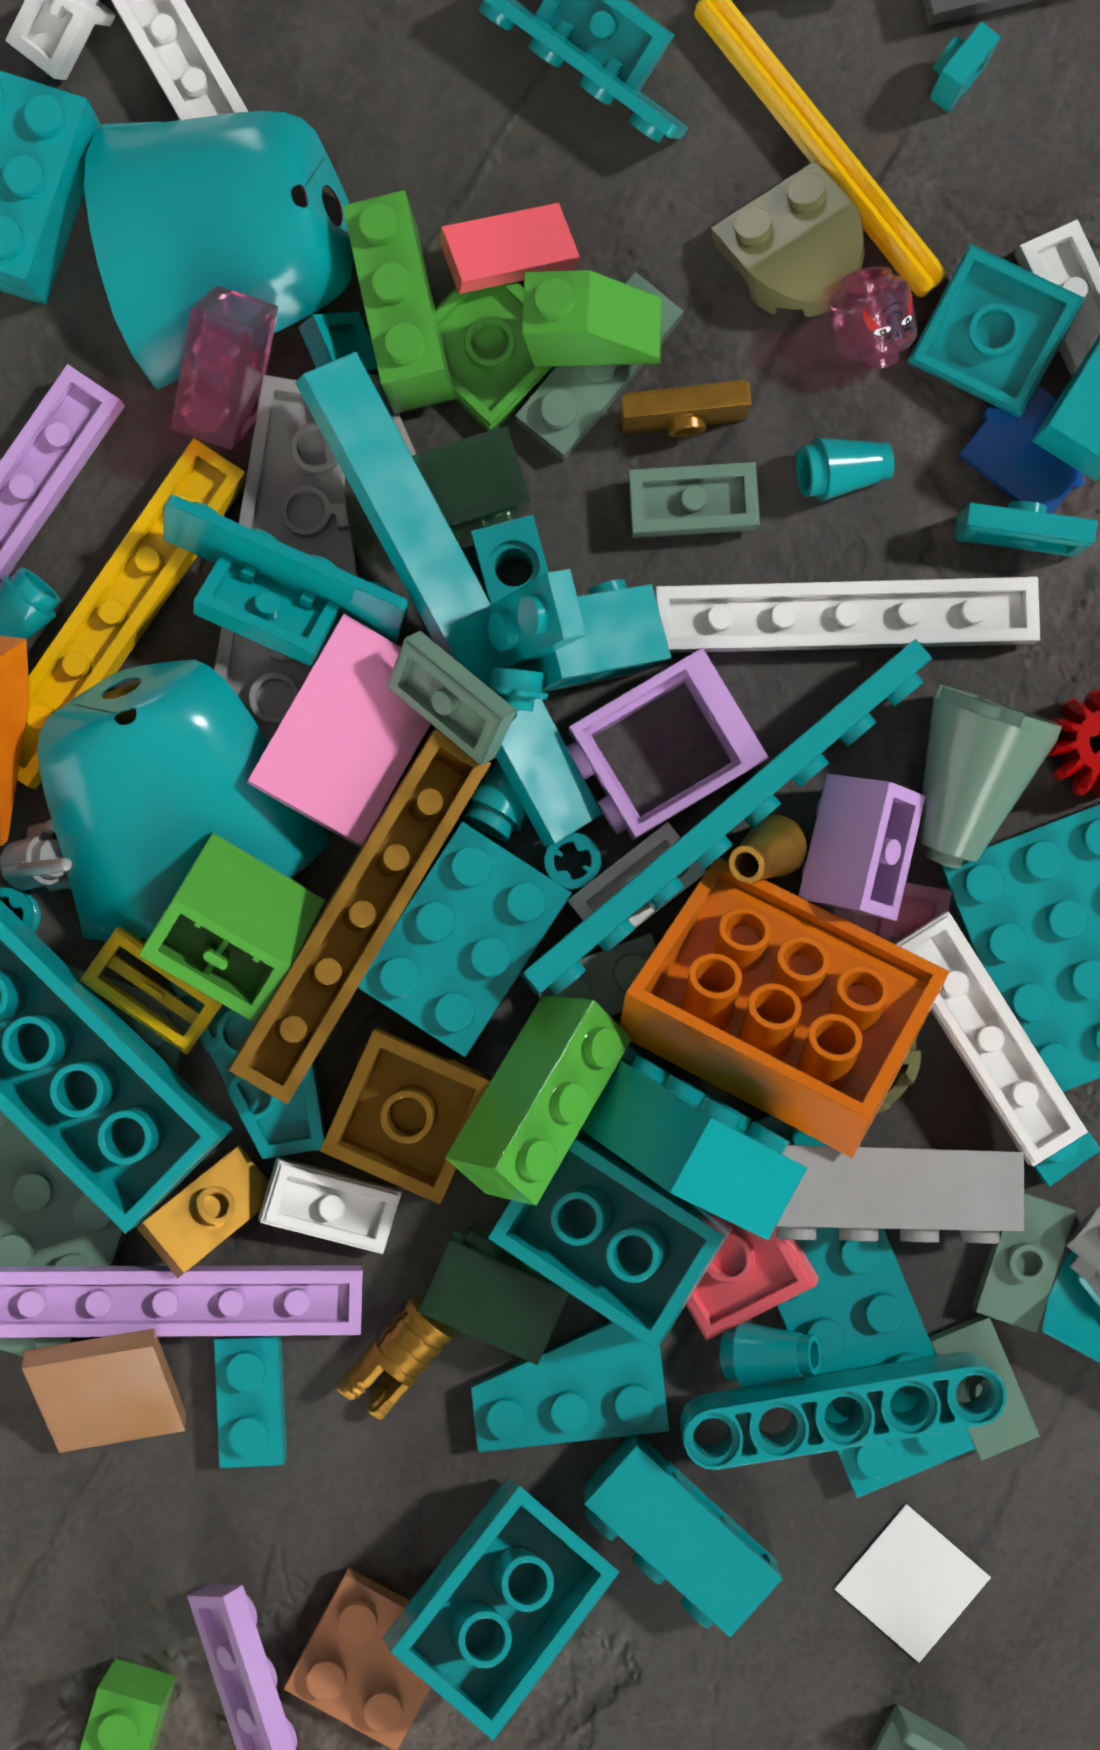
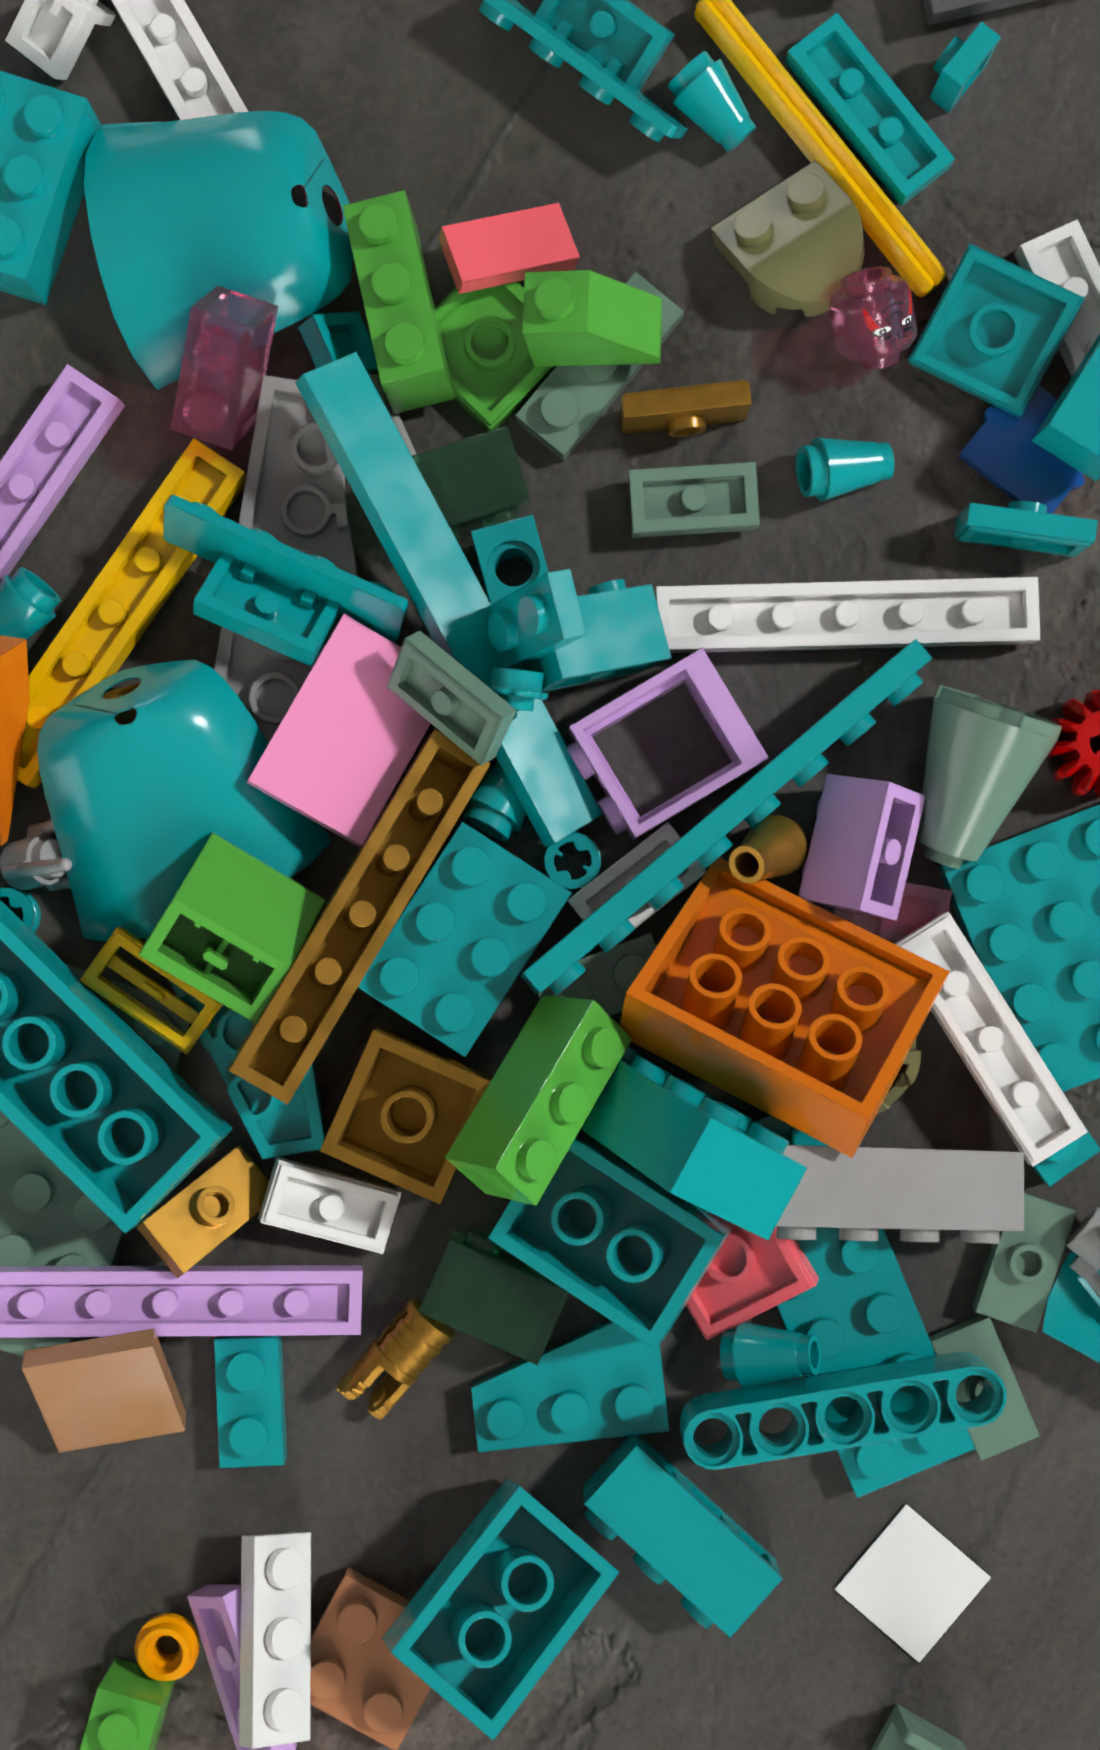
none -> light orange plate [134,1613,200,1681]
none -> white plate [239,1532,311,1749]
none -> teal cone [667,51,757,153]
none -> teal plate [785,13,955,207]

